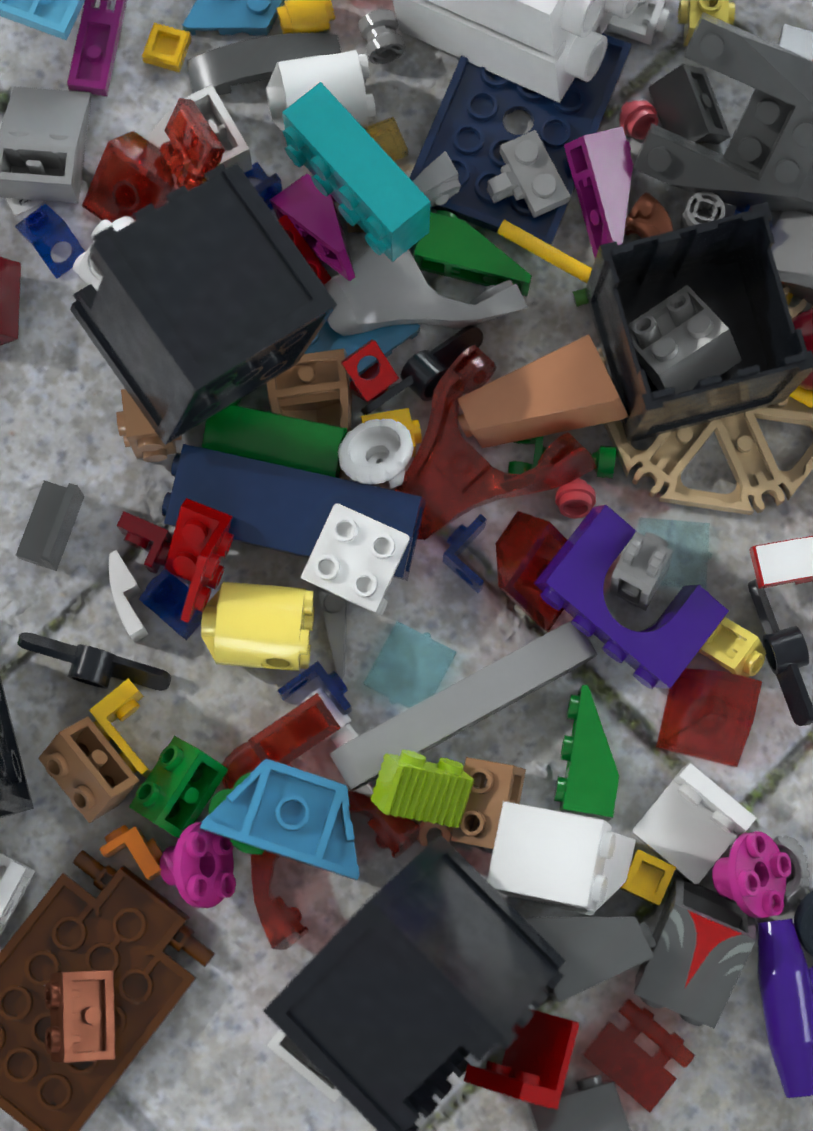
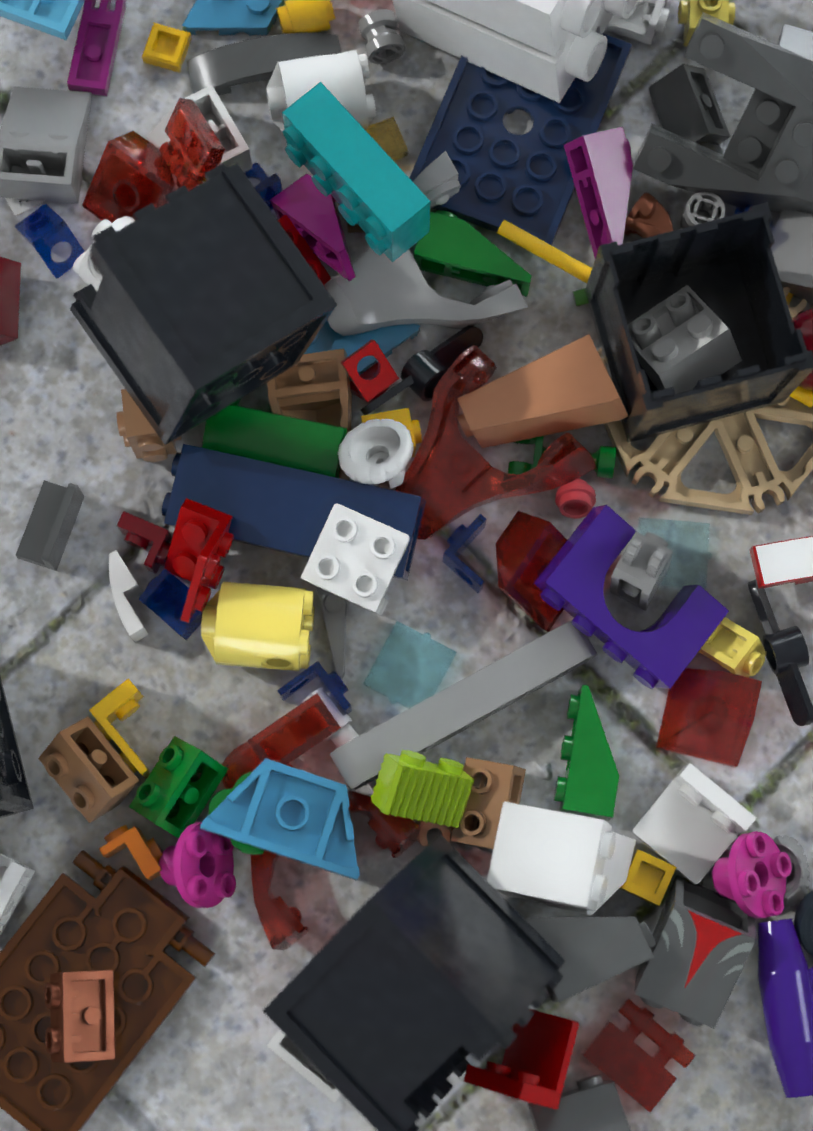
black piece [17,632,171,691] -> none
light grey hinge [487,130,570,218] -> none
coral plate [619,100,658,140] -> none

